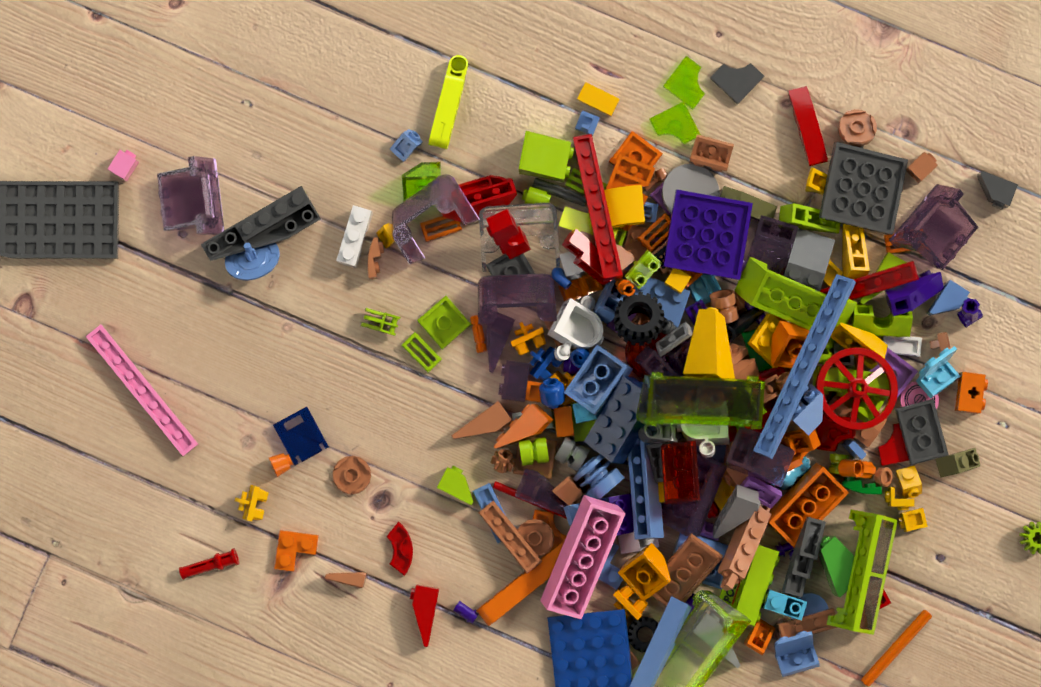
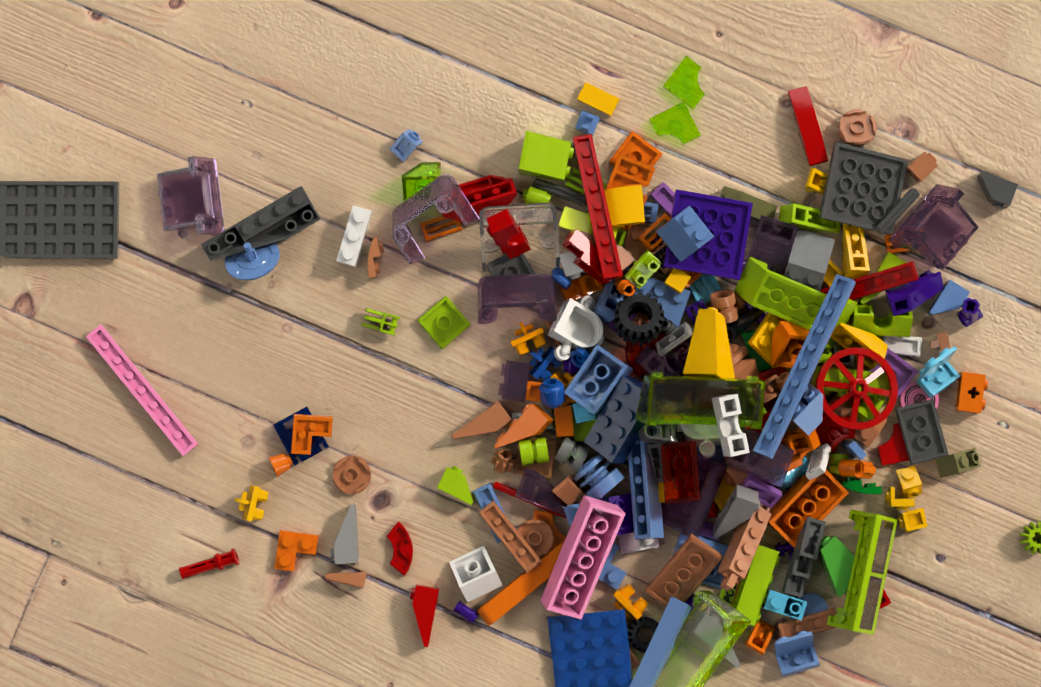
bright pink brick [108,150,139,181] -> none
yellow tile [376,223,402,249] -> none
lime tile [401,332,442,373] -> none
neon yellow piece [428,55,468,149] -> none
orange axle [470,315,487,353] -> none
clear purple slope [485,311,515,374] -> none
light orange slope [618,543,671,602] -> none
nougat hand [644,168,667,191] -> none
light grey tile [661,164,720,214] -> none
nougat bracket [690,134,734,172] -> none
dark grey tile [710,63,764,105] -> none
orange axle [861,610,932,687] -> none
nougat tile [874,467,893,487] -> none
none -> orange plate [291,414,333,455]
none -> light grey slope [330,504,359,564]
none -> white slope [449,546,503,602]
none -> medium blue slope [656,206,714,262]
none -> white arch [712,394,750,457]
none -> white tile [806,443,831,480]
none -> dark grey axle [876,188,920,235]

